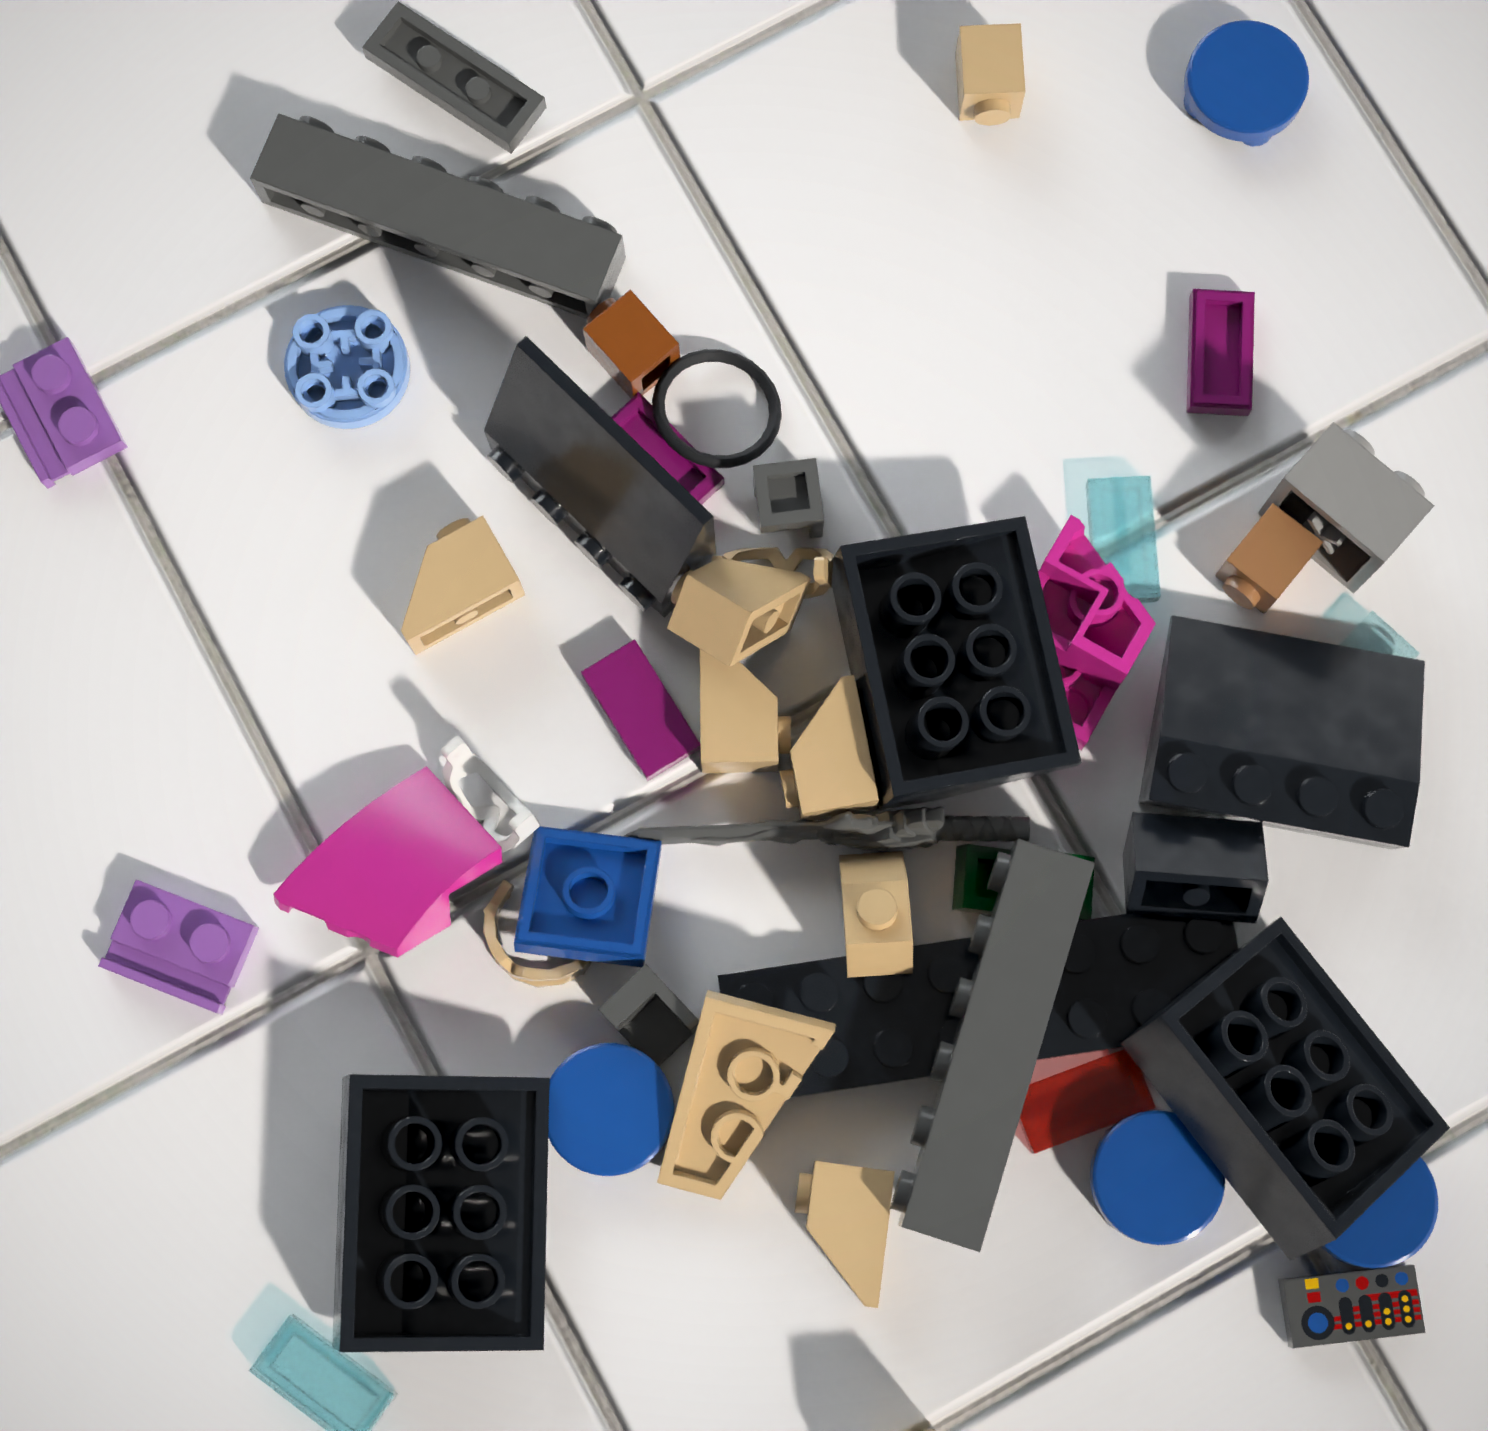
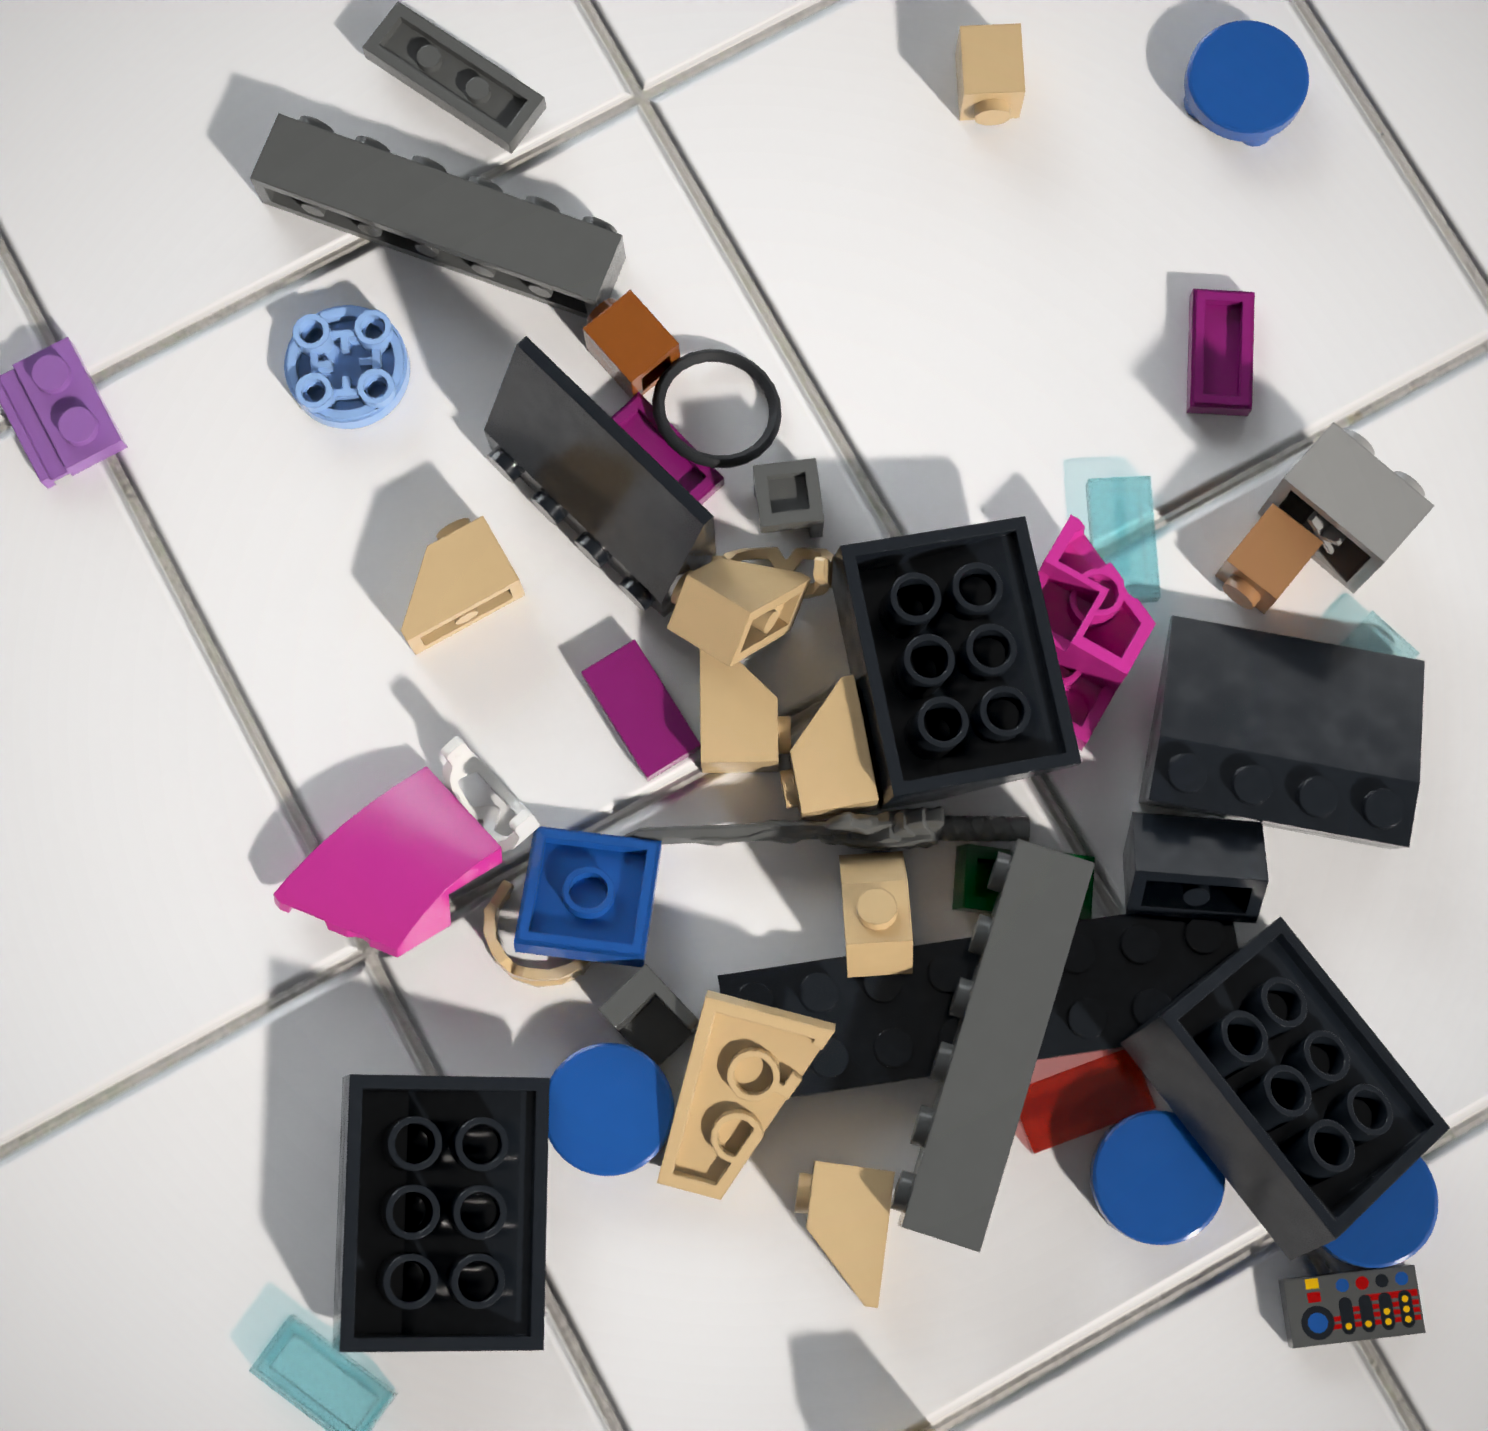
medium lavender plate [98,879,259,1015] -> none

